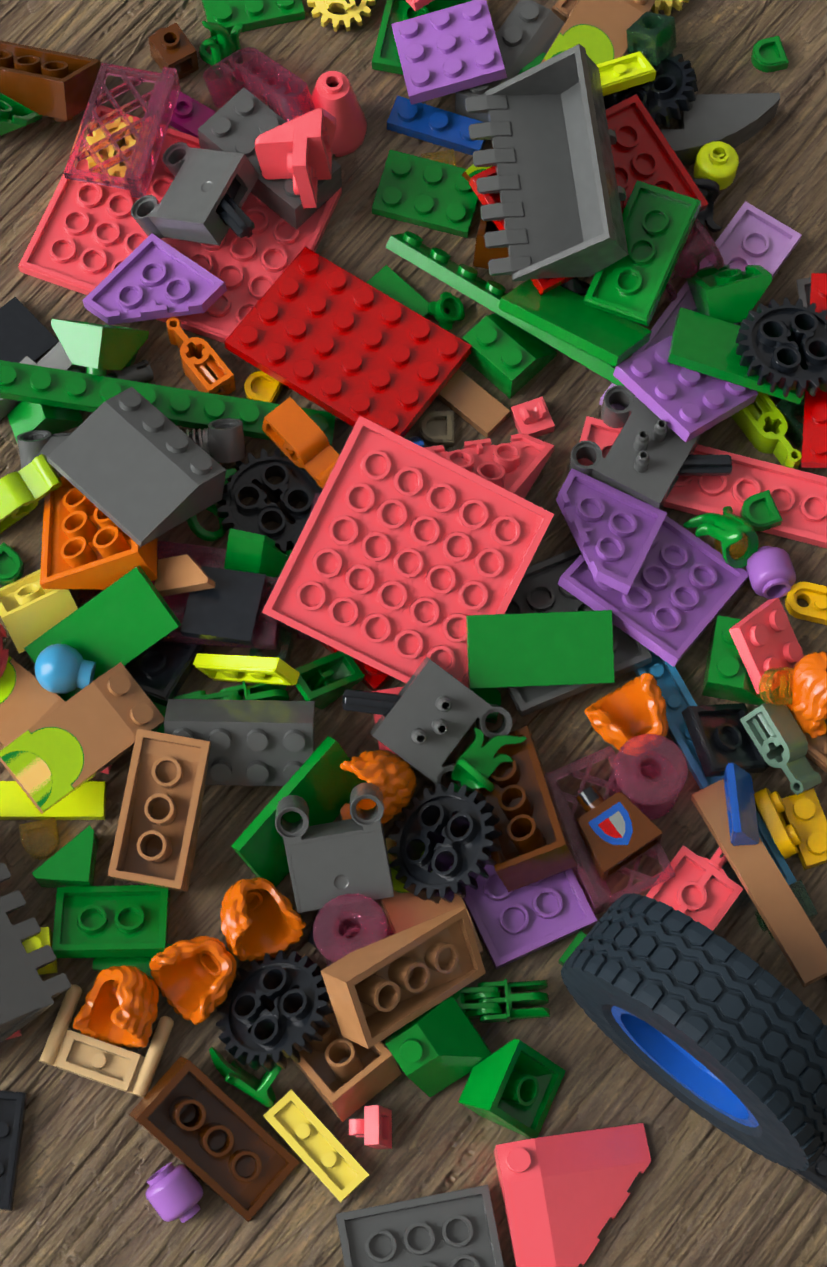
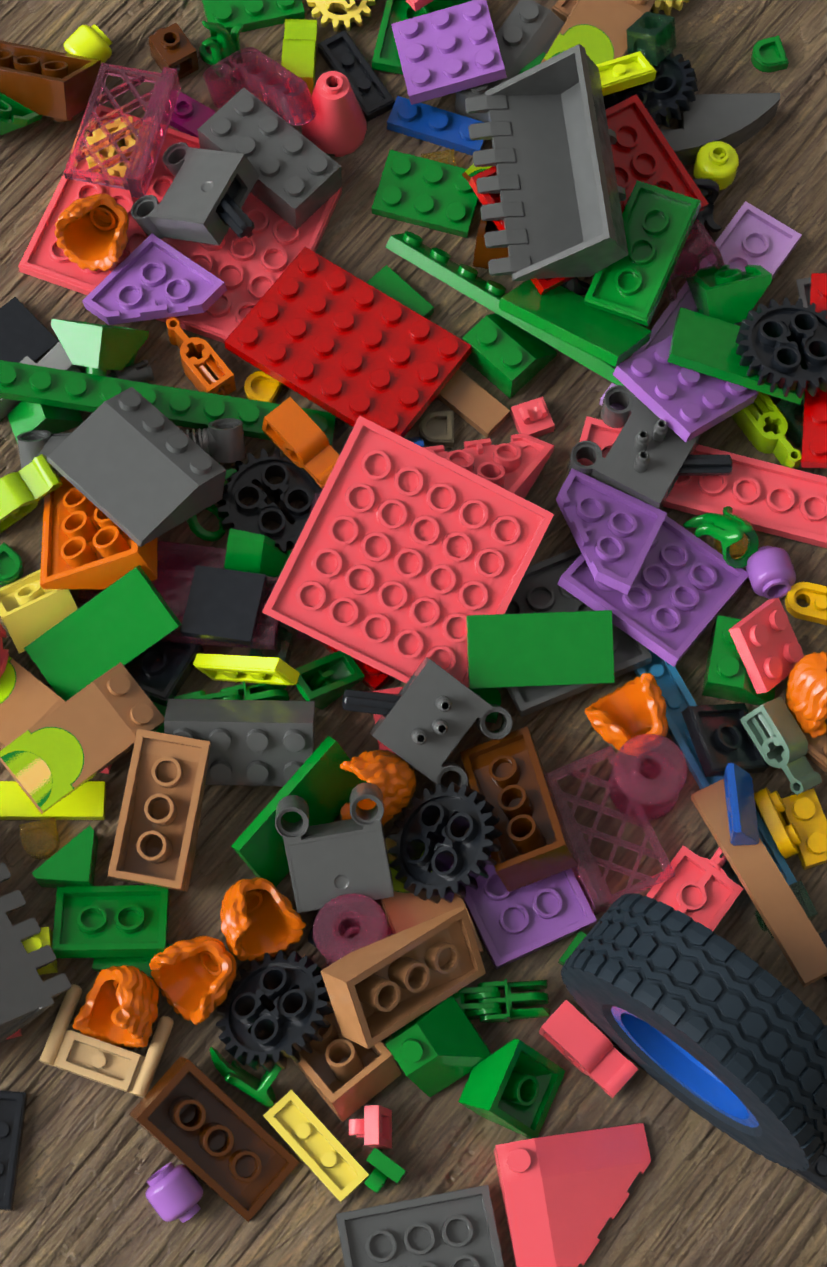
dark azure piece [35,644,96,694] -> none
medium nougat tile [154,554,215,597] -> none
coral piece [254,108,336,209] -> none
green plate [428,292,465,331] -> none
green piece [452,728,527,792] -> none
reddish brown torso [576,786,662,881] -> none
green tile [740,490,783,531] -> none
clear yellow tile [759,667,794,706] -> none
none -> orange hair [55,194,129,271]
none -> neon yellow head [64,24,112,66]
none -> lime piece [280,19,317,97]
none -> black tile [317,30,395,122]
none -> green tile [364,1148,408,1194]
none -> coral piece [539,1000,639,1098]

